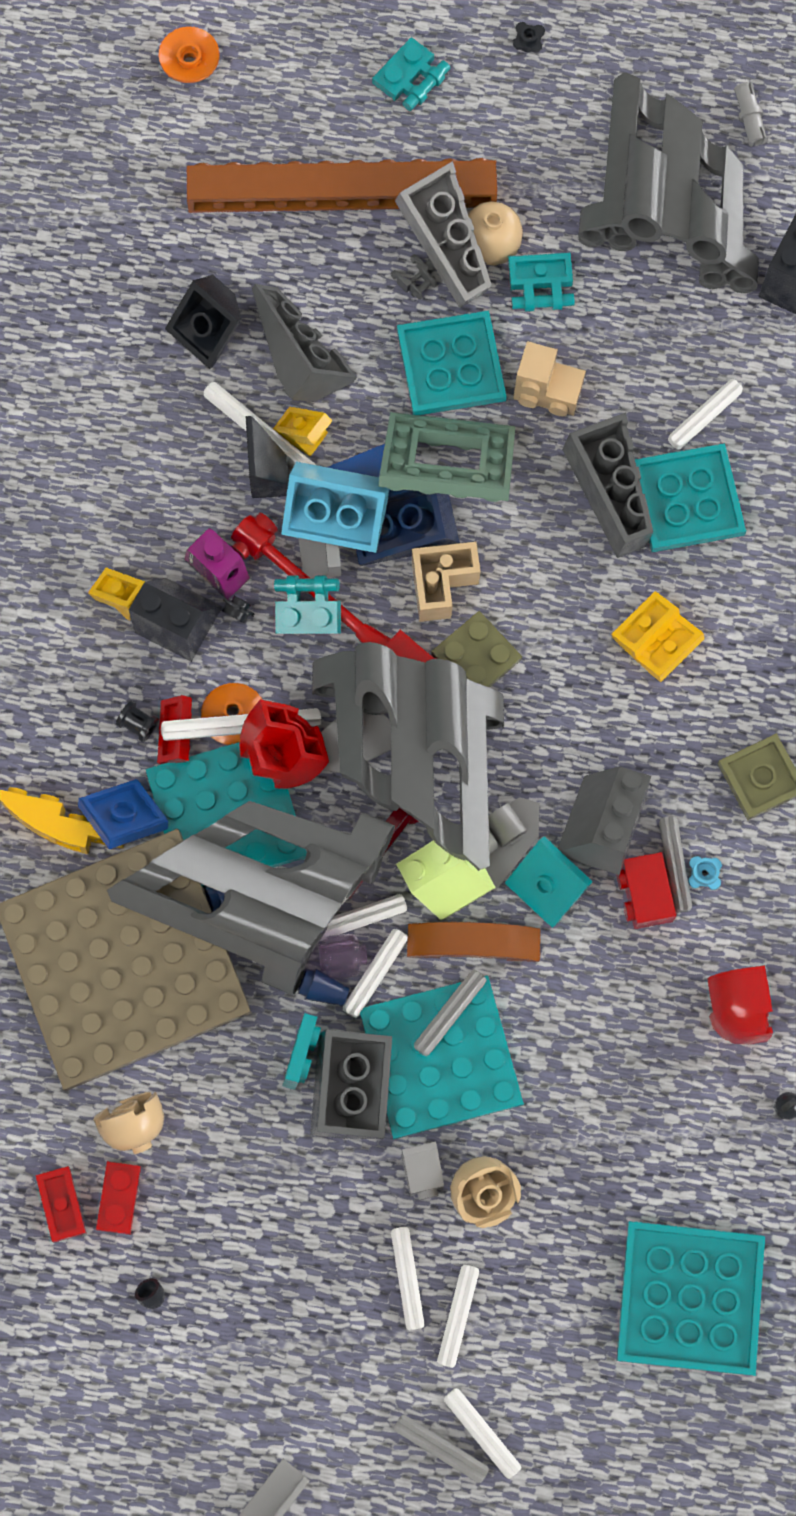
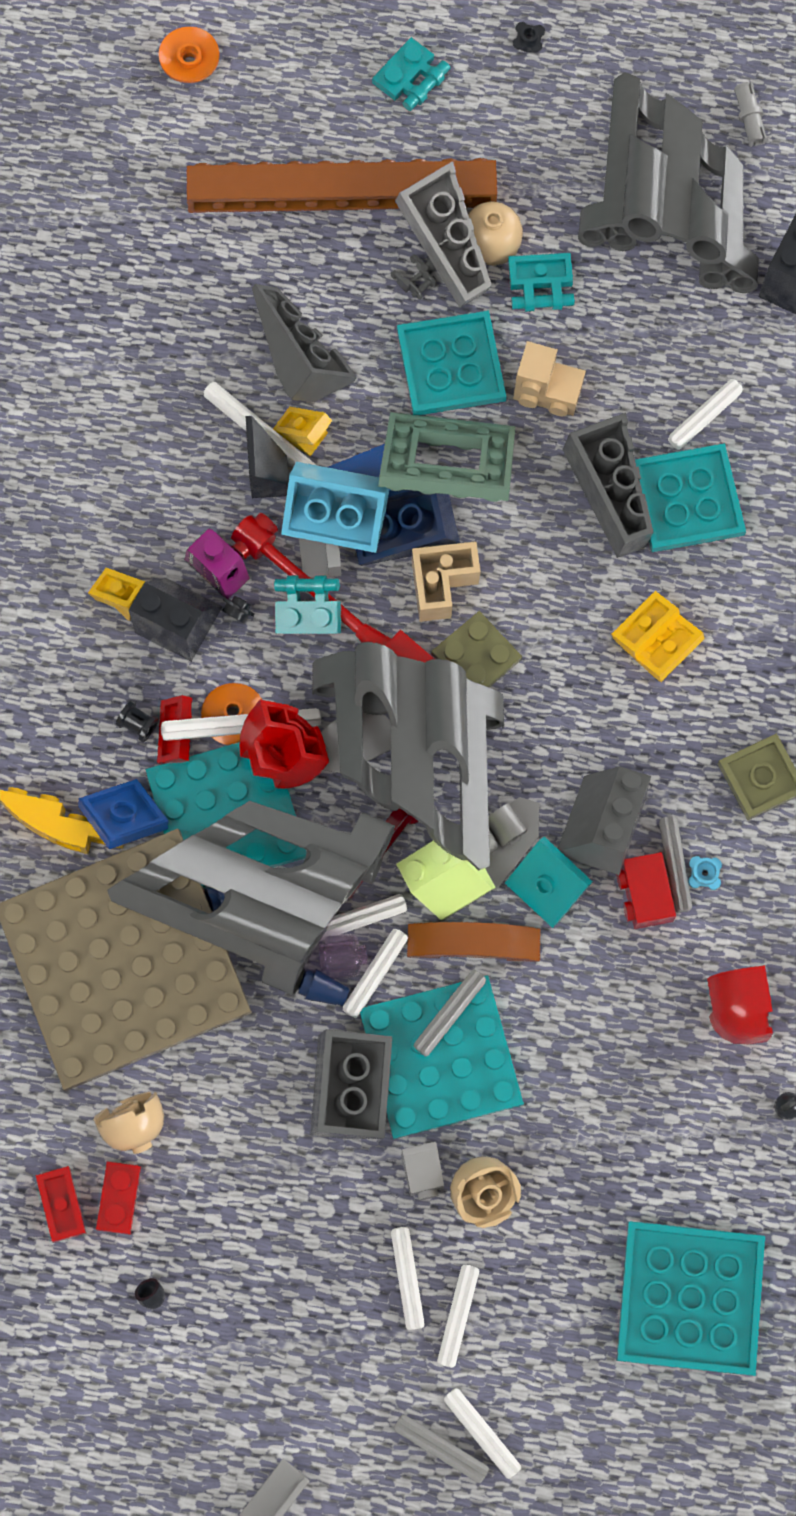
black slope [165,274,241,369] -> none
teal plate [282,1013,321,1090] -> none

